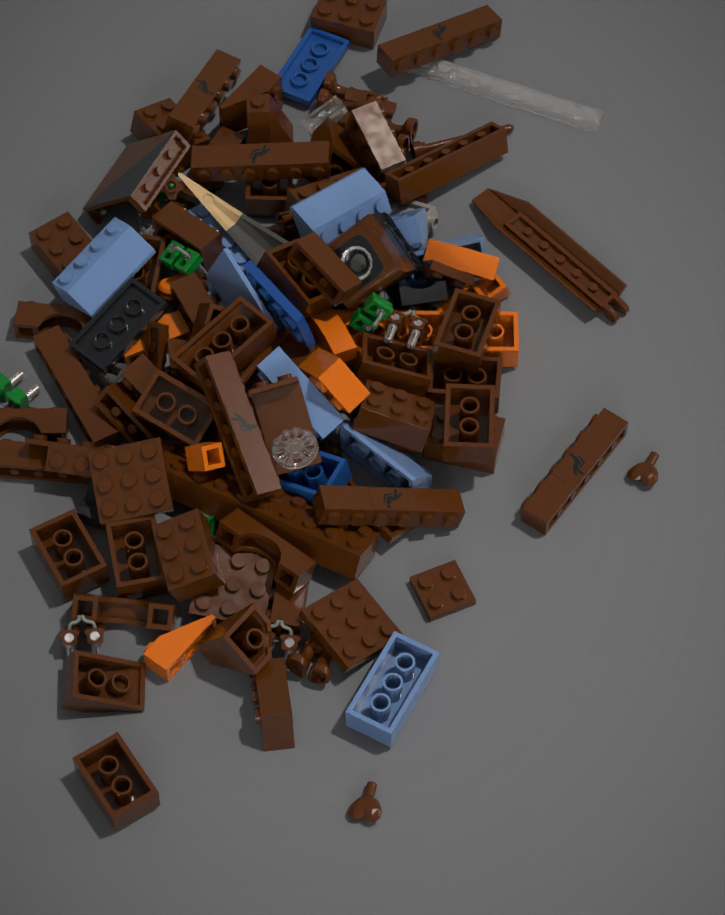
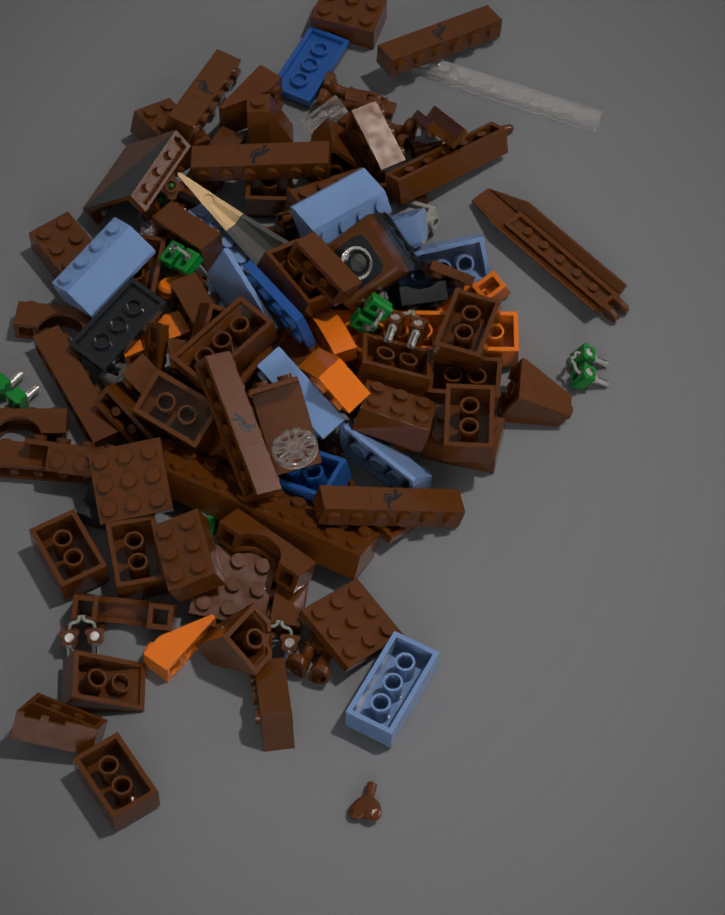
orange brick [185,442,225,471] -> none
reddish brown plate [409,560,476,622] -> none
orange slope [422,239,500,282] -> none
reddish brown brick [520,408,628,536] -> none
reddish brown rock [627,451,659,486] -> none
none -> reddish brown wedge [10,693,108,754]
none -> reddish brown bracket [412,106,467,149]
none -> reddish brown slope [497,358,573,427]
none -> green piece [569,342,609,391]

